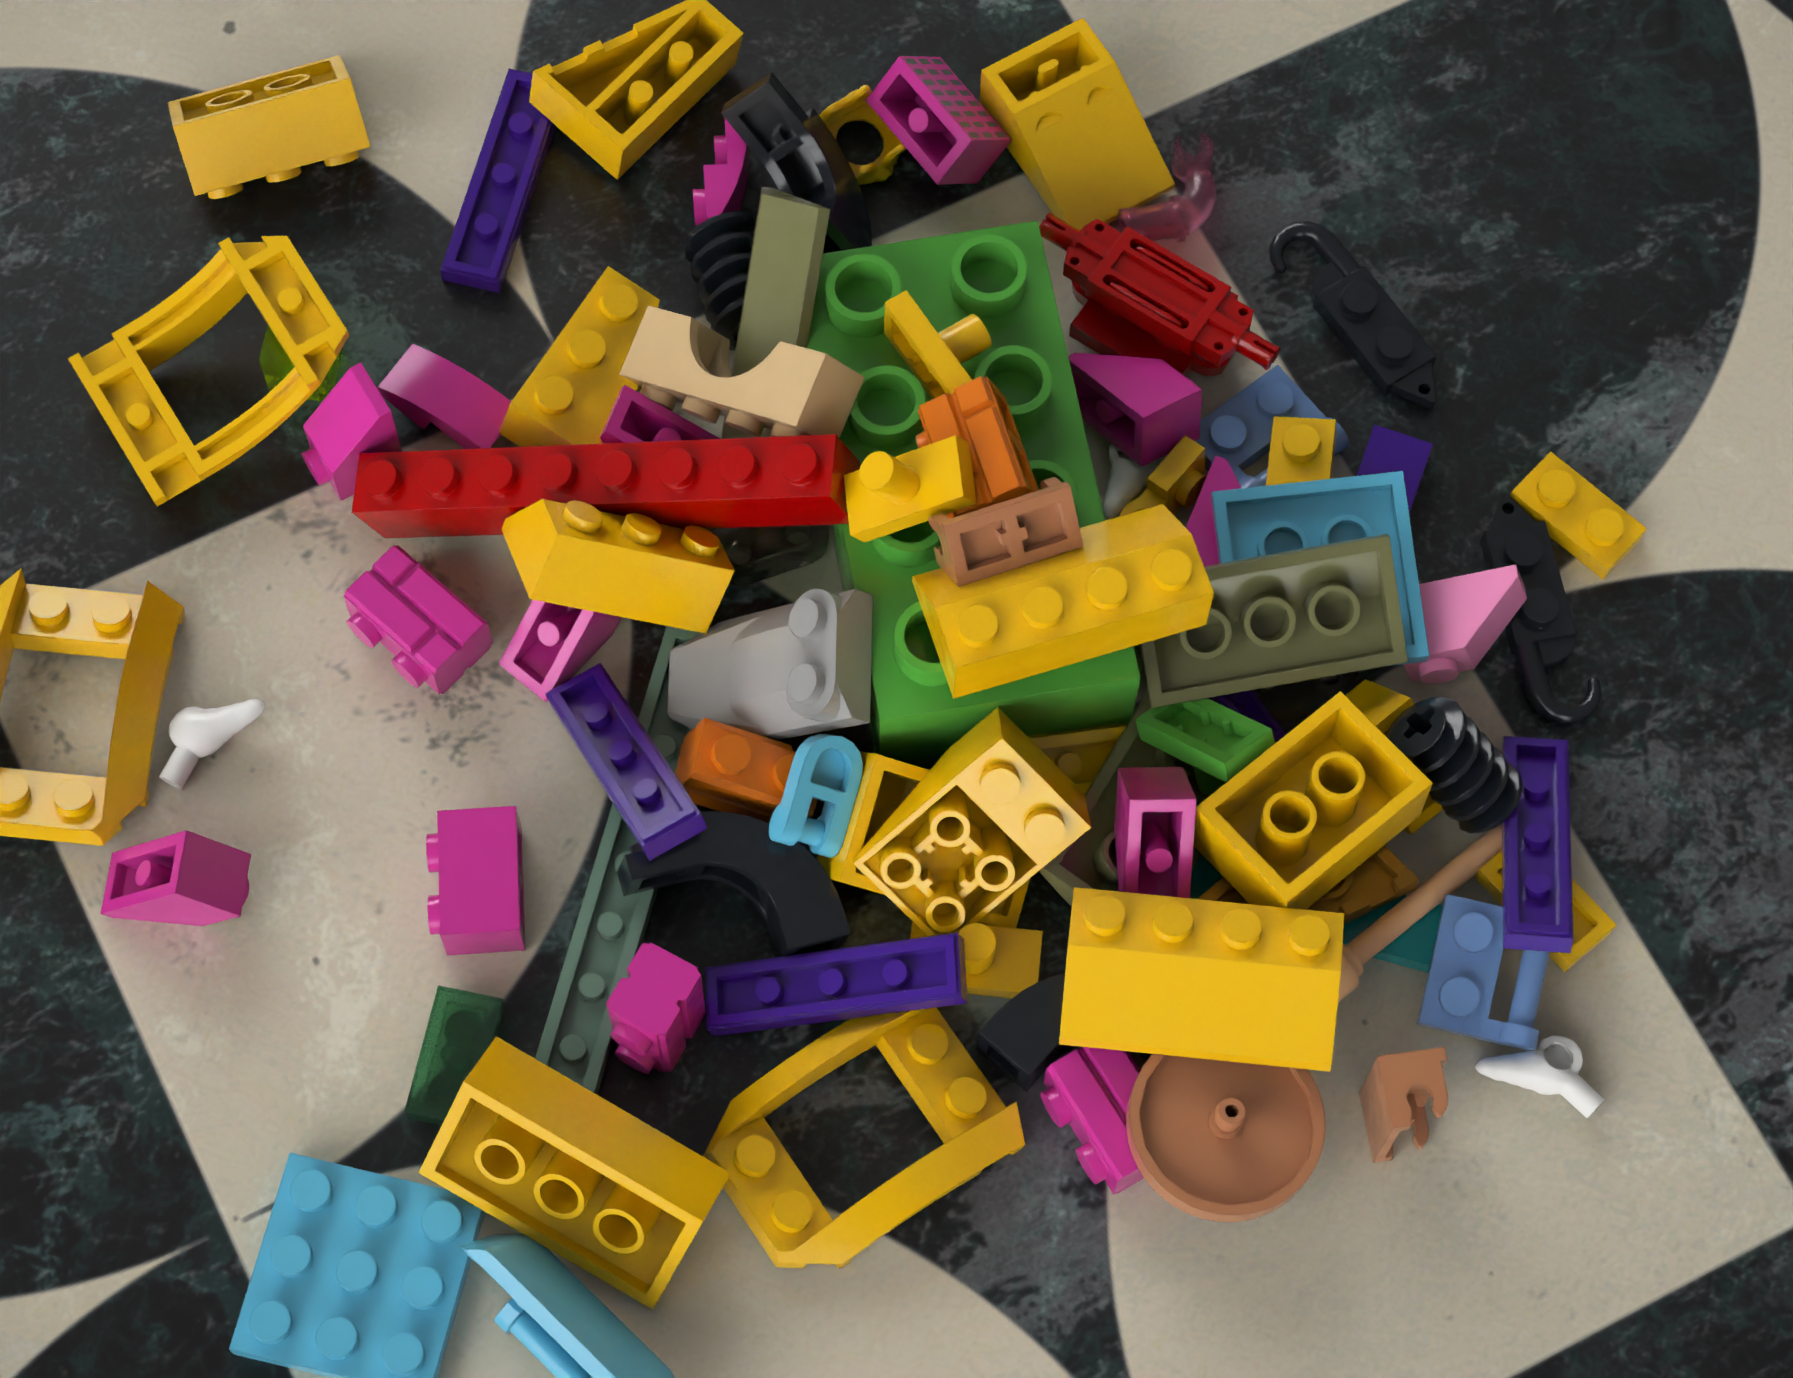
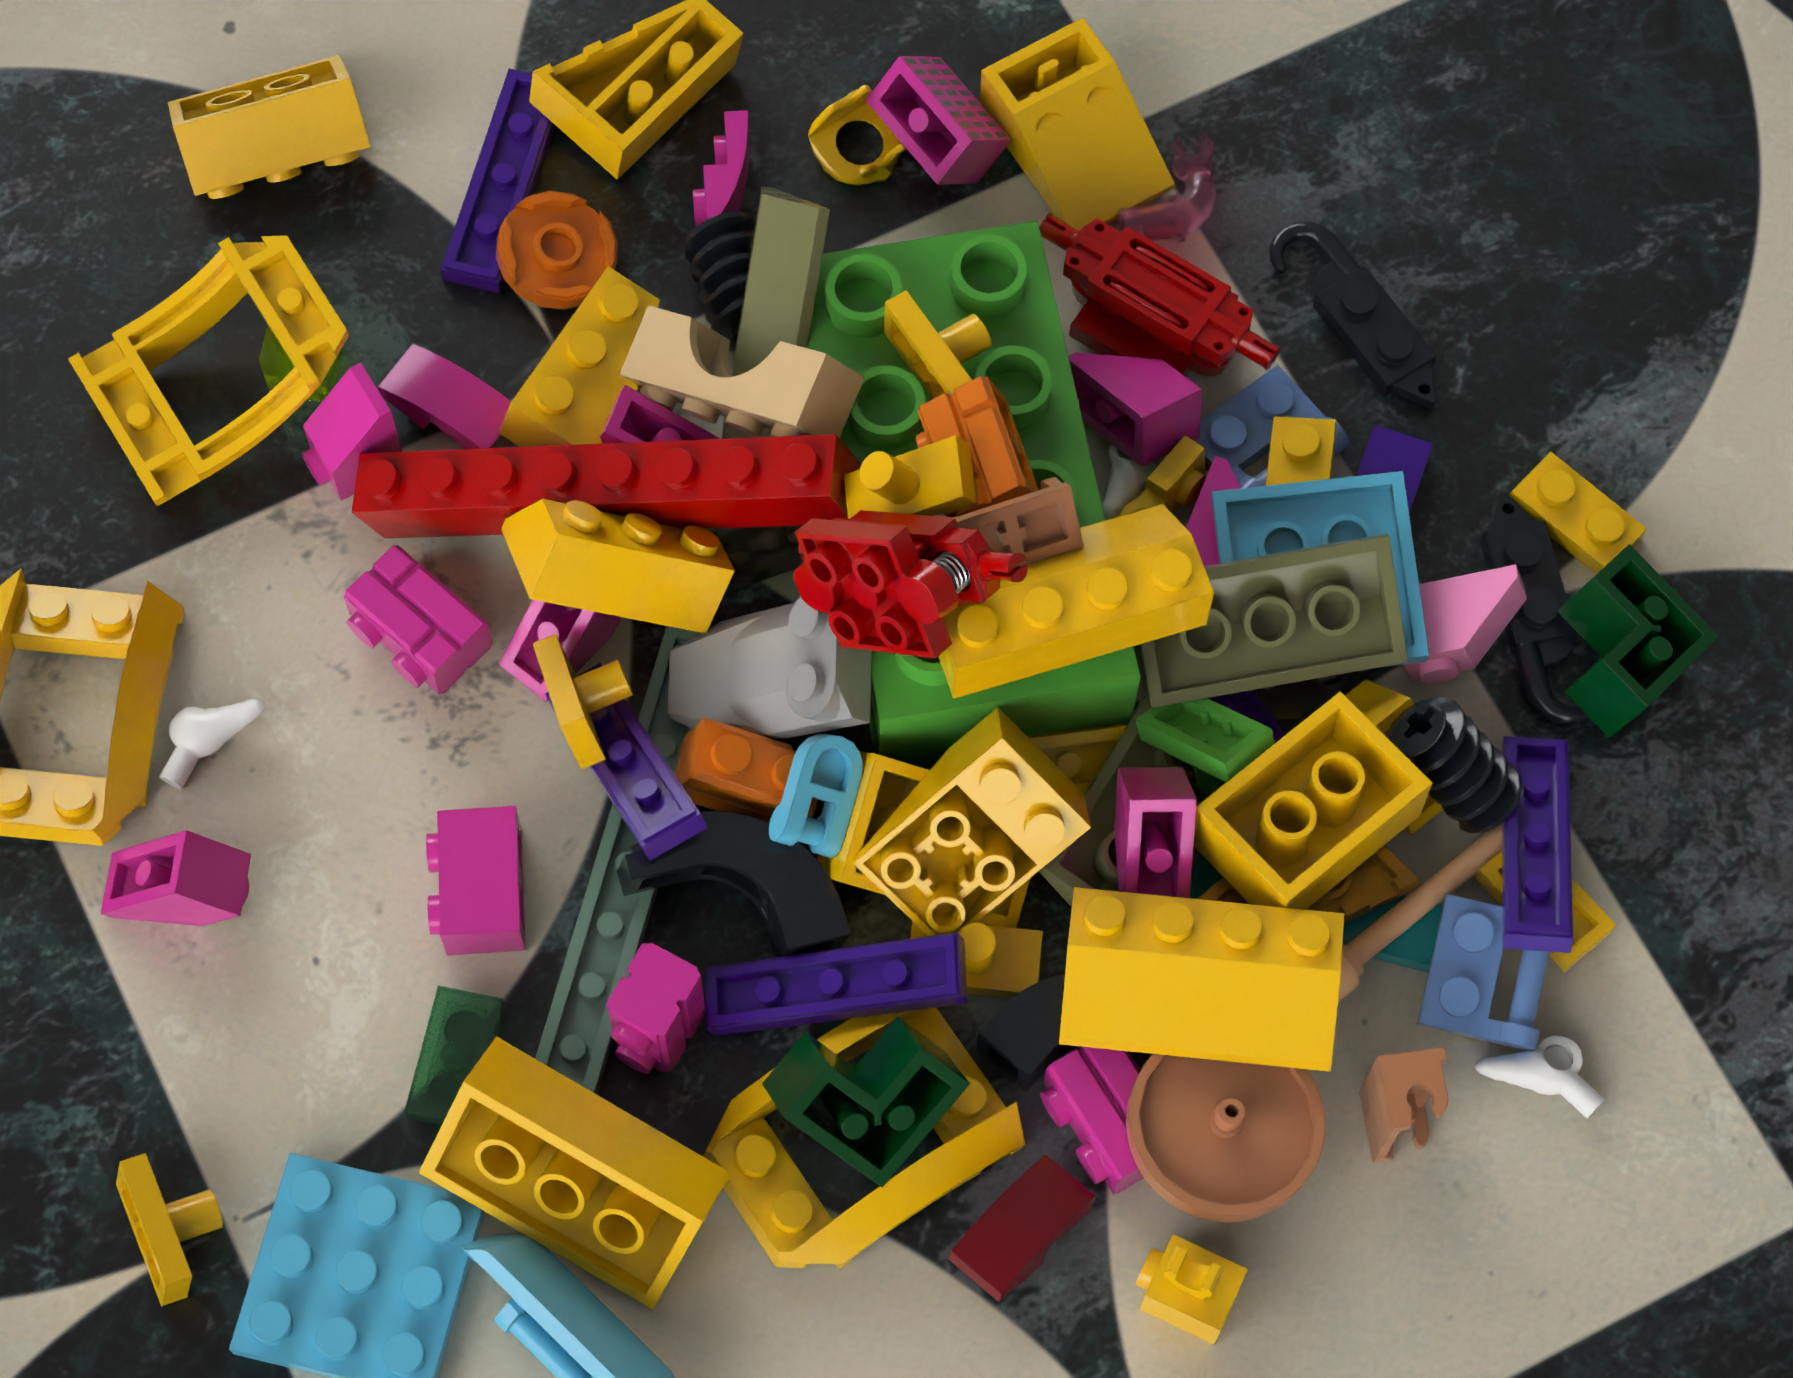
black arch [721,72,872,253] -> none
none -> yellow tile [116,1153,223,1307]
none -> orange tile [496,191,618,310]
none -> yellow tile [532,633,633,770]
none -> dark green brick [762,1016,970,1188]
none -> red piece [793,510,1028,658]
none -> dark red slope [949,1154,1096,1302]
none -> yellow brick [1135,1234,1248,1344]
none -> dark green brick [1557,544,1719,738]

